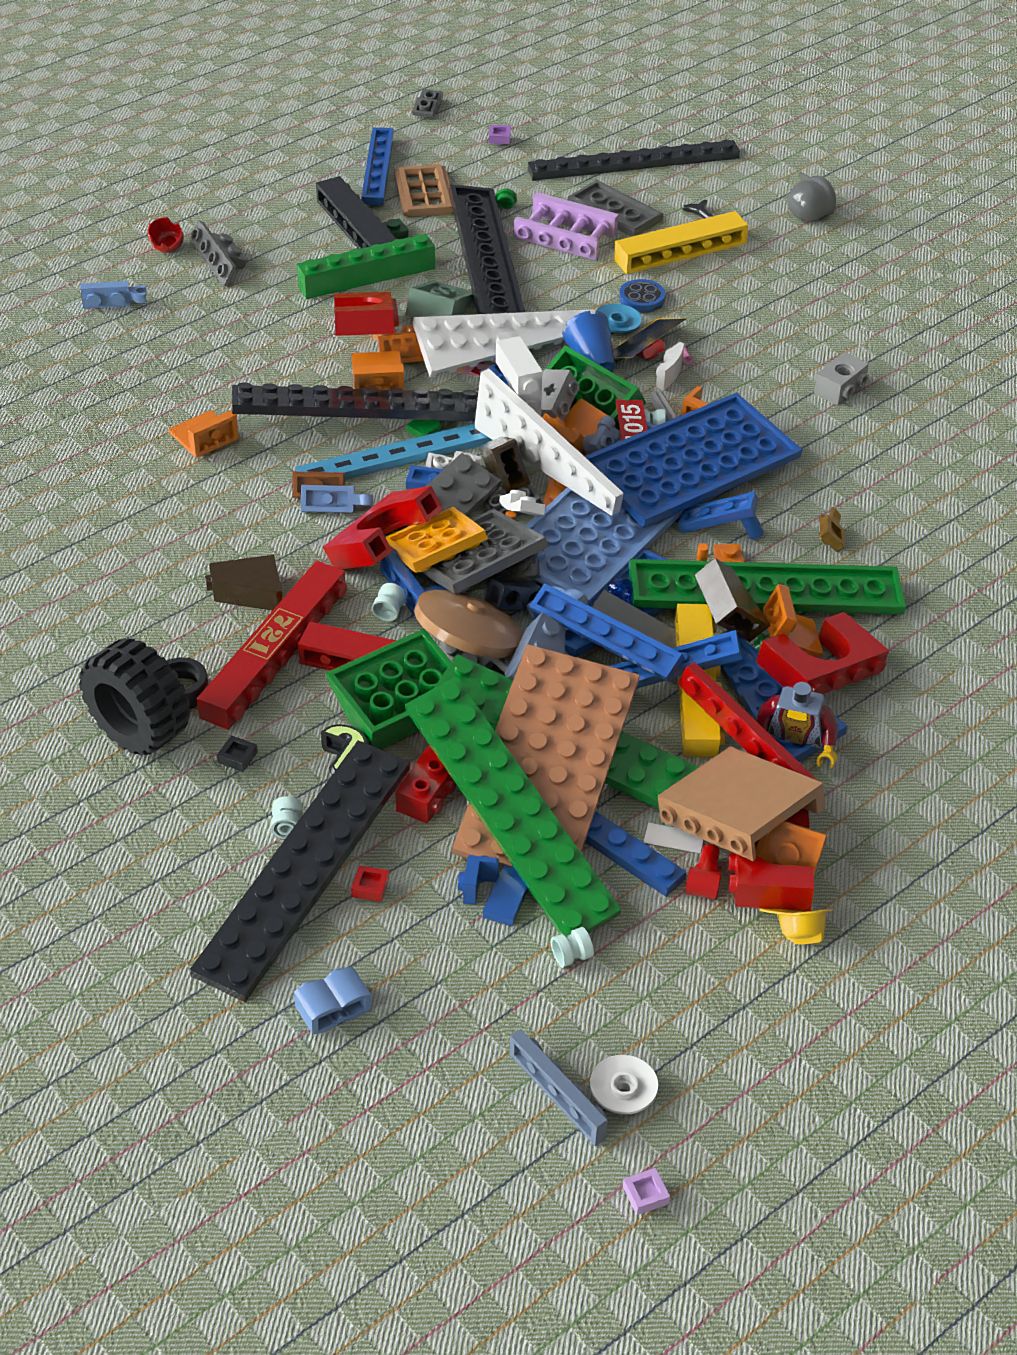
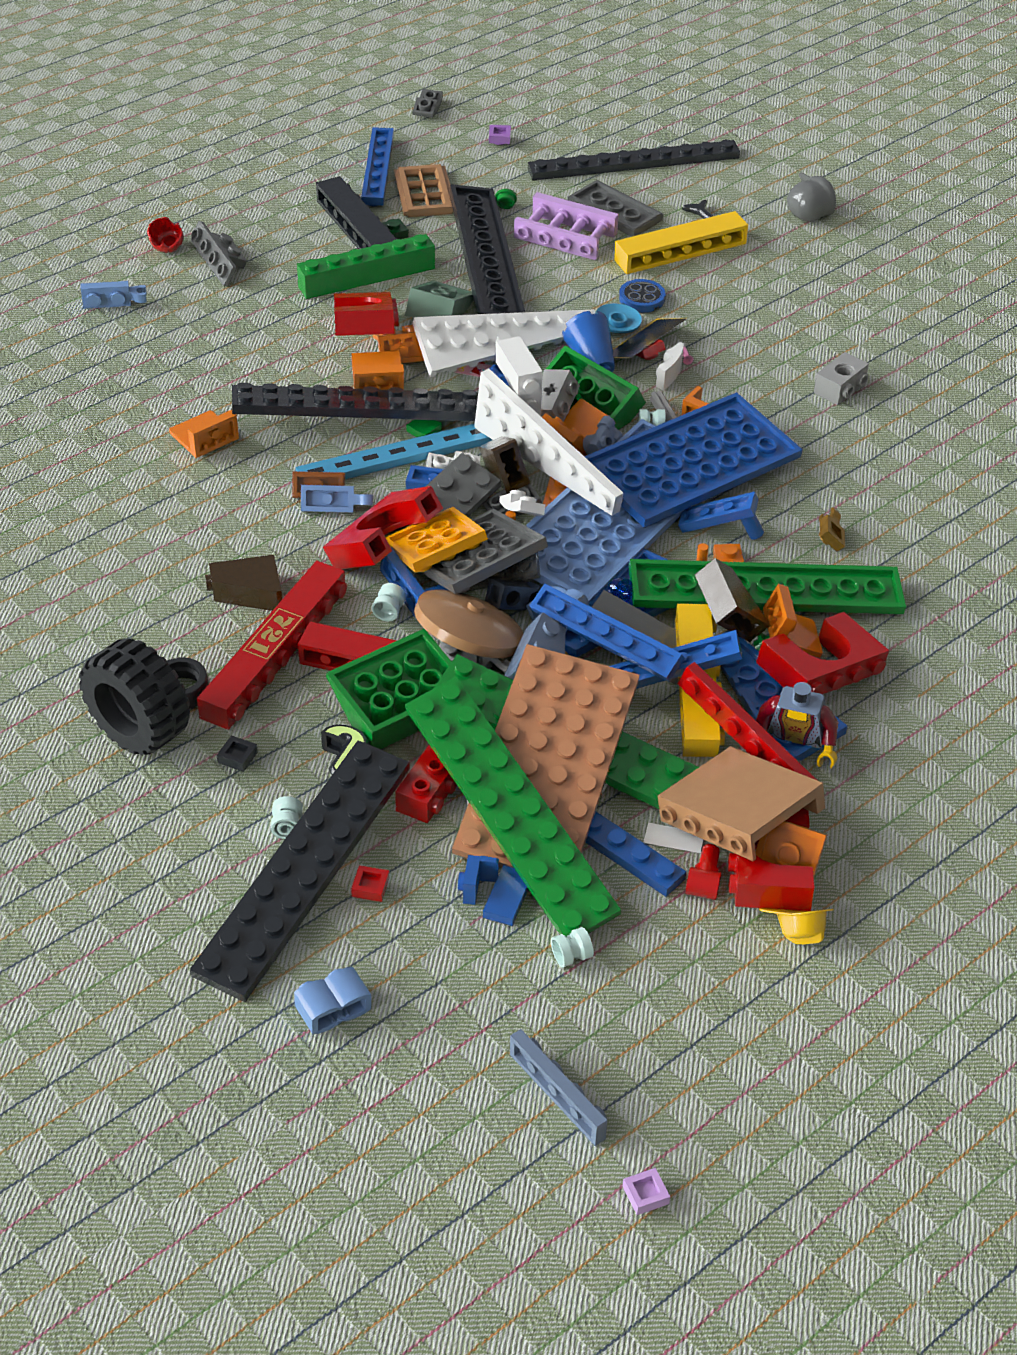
white dish [590,1055,658,1114] -> none
red sticker [615,399,648,441] -> none

